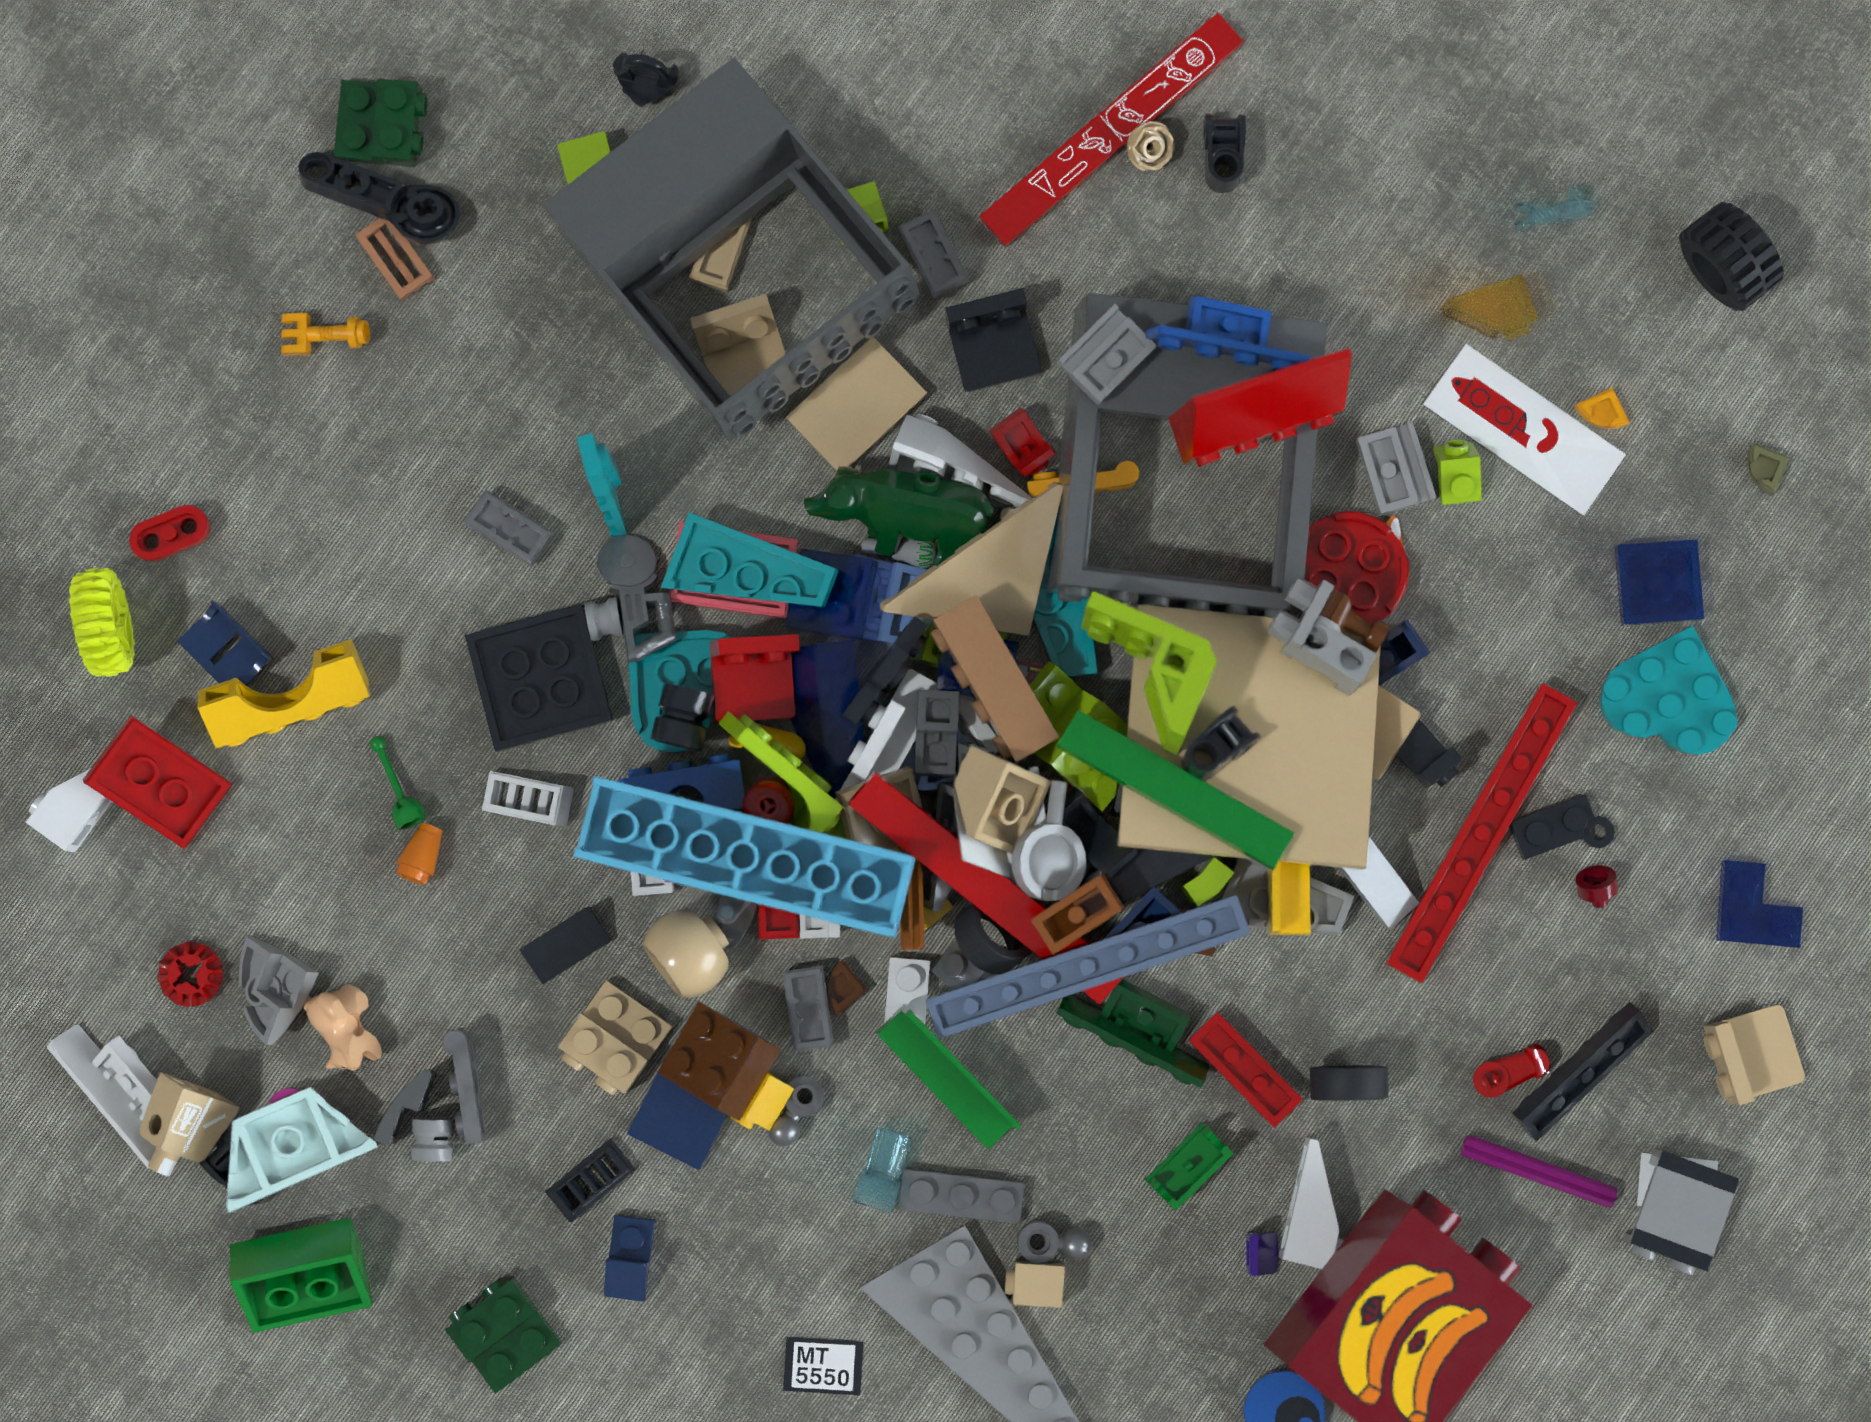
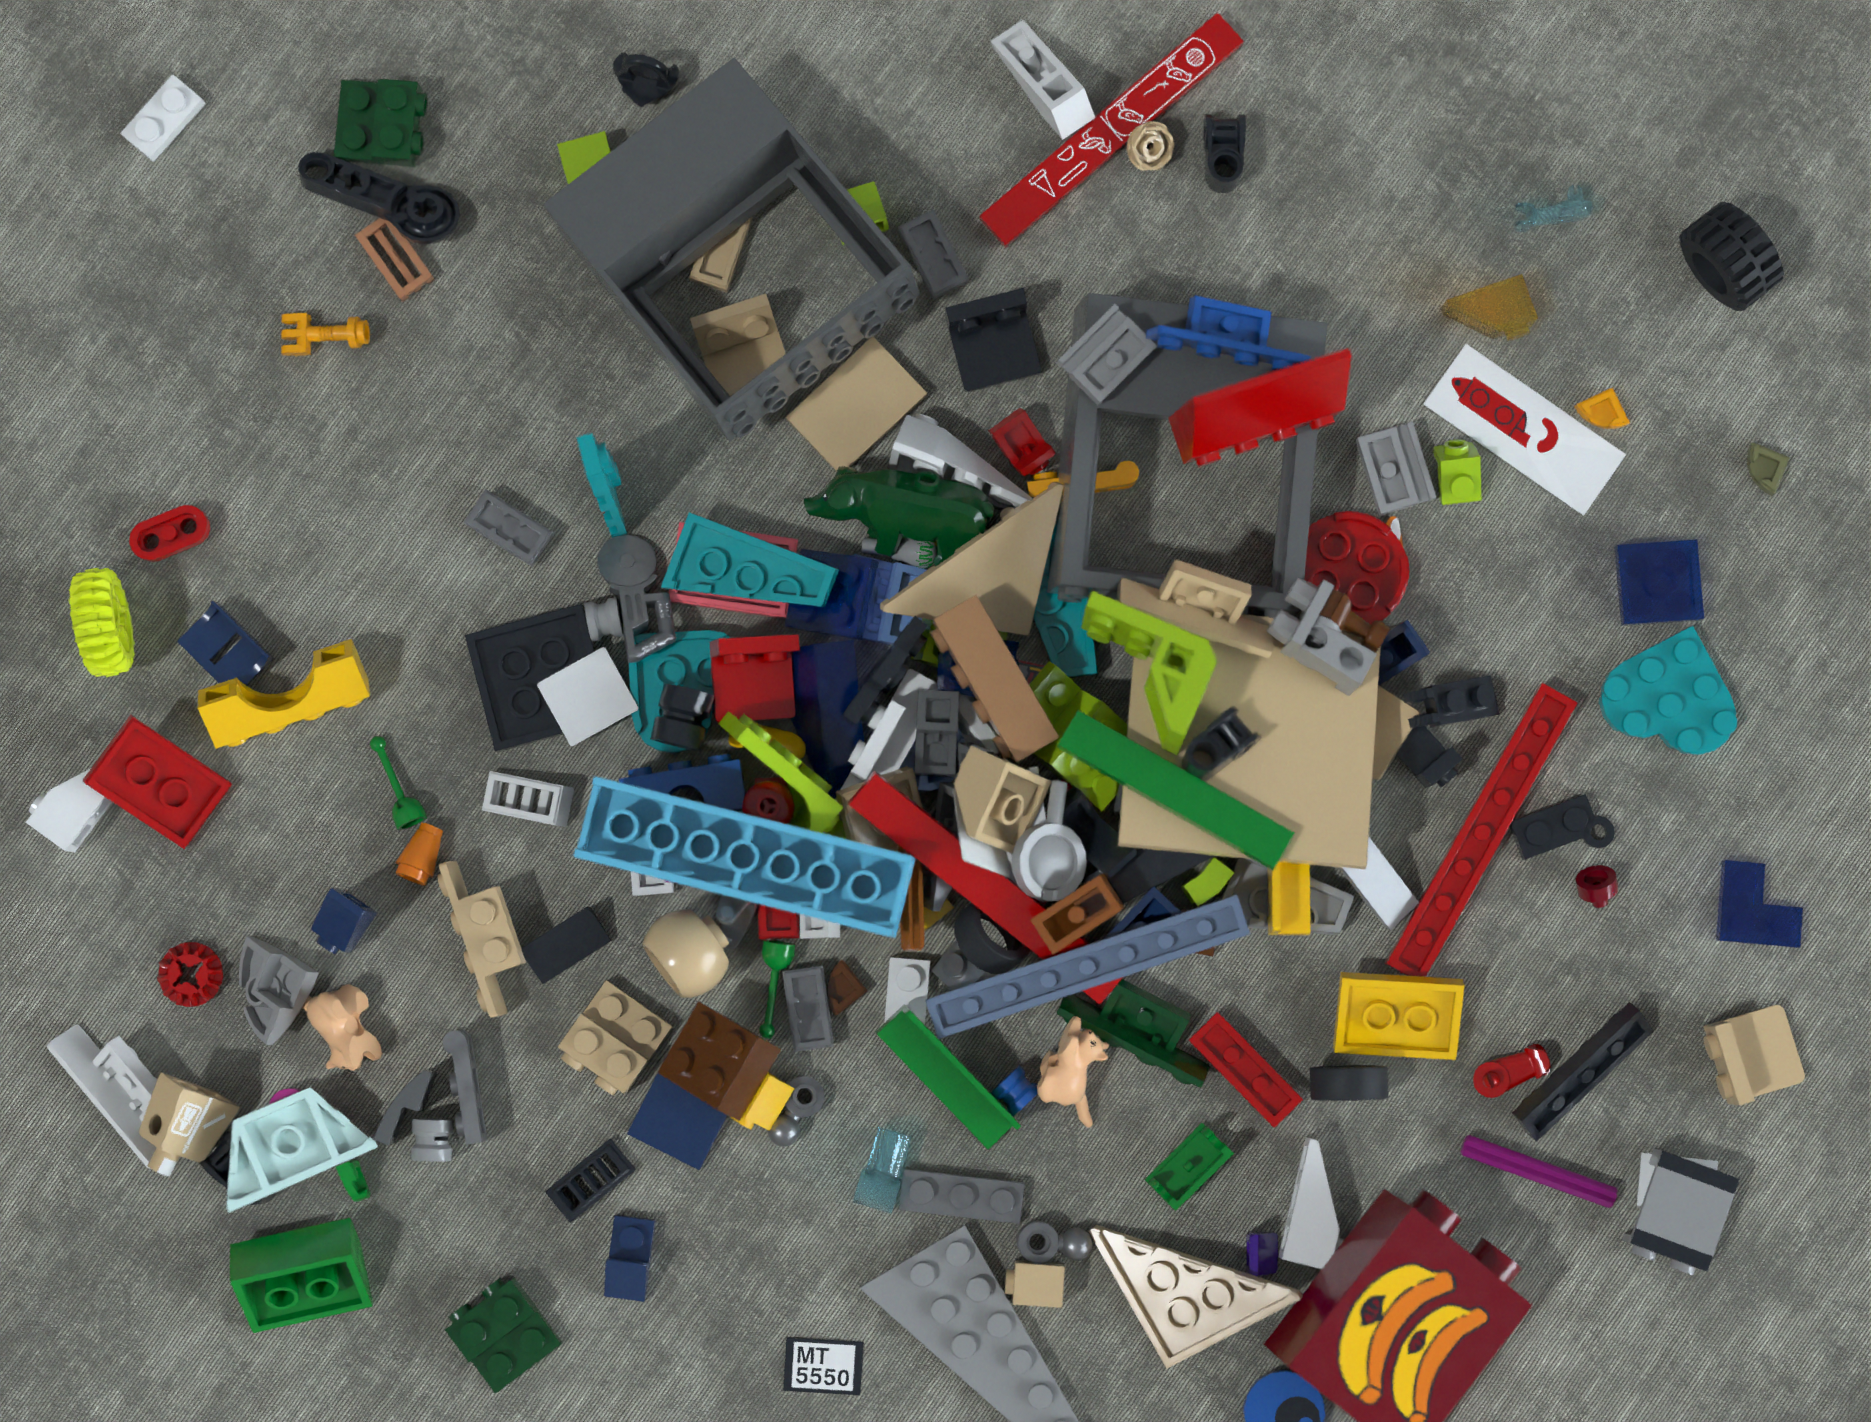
none -> white plate [120,74,206,162]
none -> dark blue slope [310,888,378,955]
none -> green tile [335,1159,371,1202]
none -> tan bracket [438,861,526,1018]
none -> white sticker [537,647,638,746]
none -> green hinge [759,940,795,1039]
none -> white slope [991,20,1095,140]
none -> blue wheel [991,1065,1038,1116]
none -> light nougat animal [1037,1016,1109,1128]
none -> tan tile [1088,1225,1303,1369]
none -> tan bracket [1117,560,1273,658]
none -> yellow plate [1333,972,1465,1060]
none -> black hinge [1403,675,1500,728]

